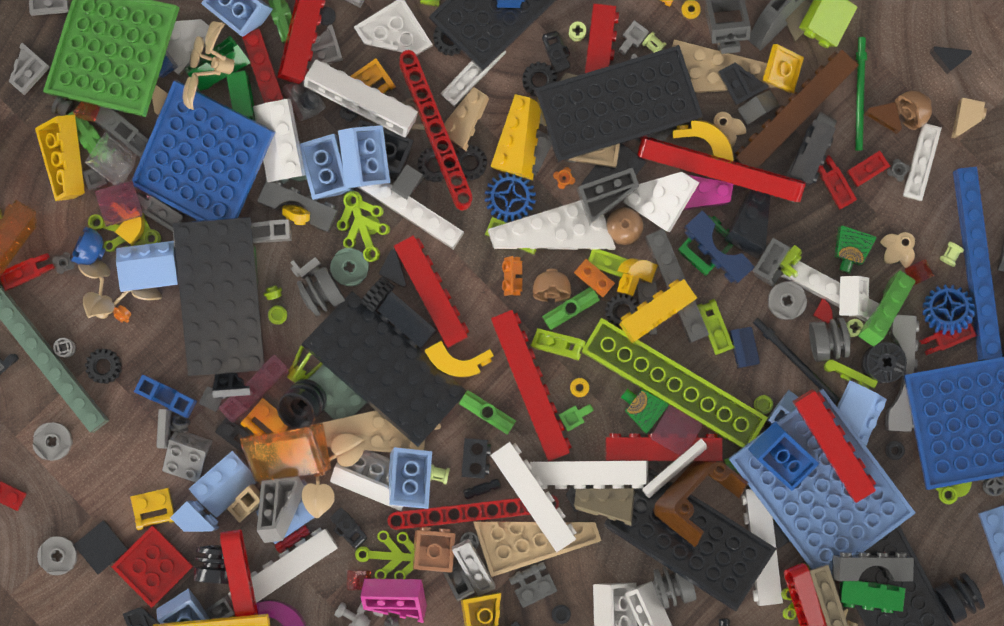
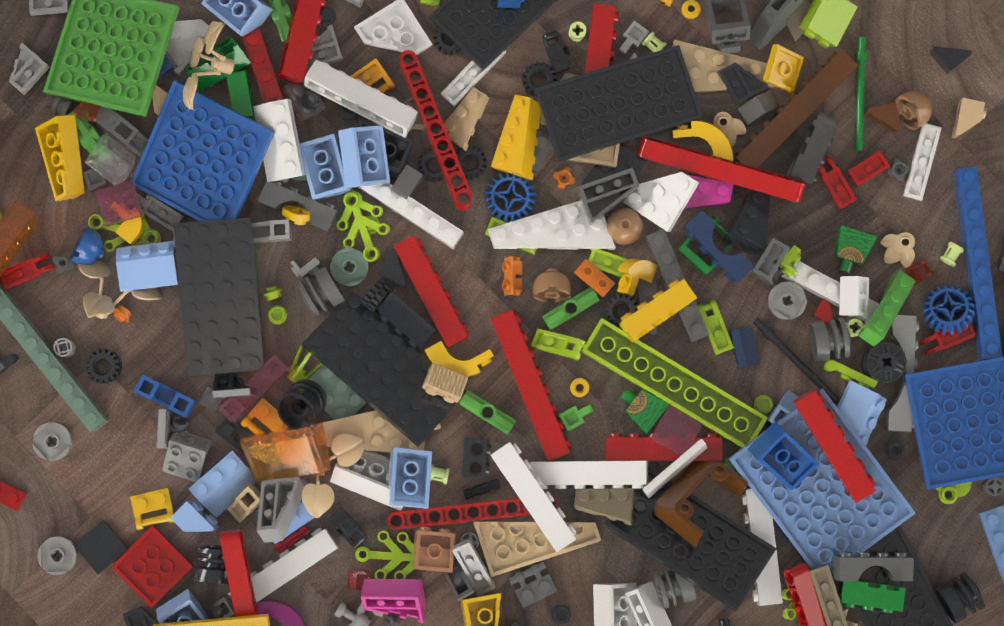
none -> tan brick [422,363,468,403]

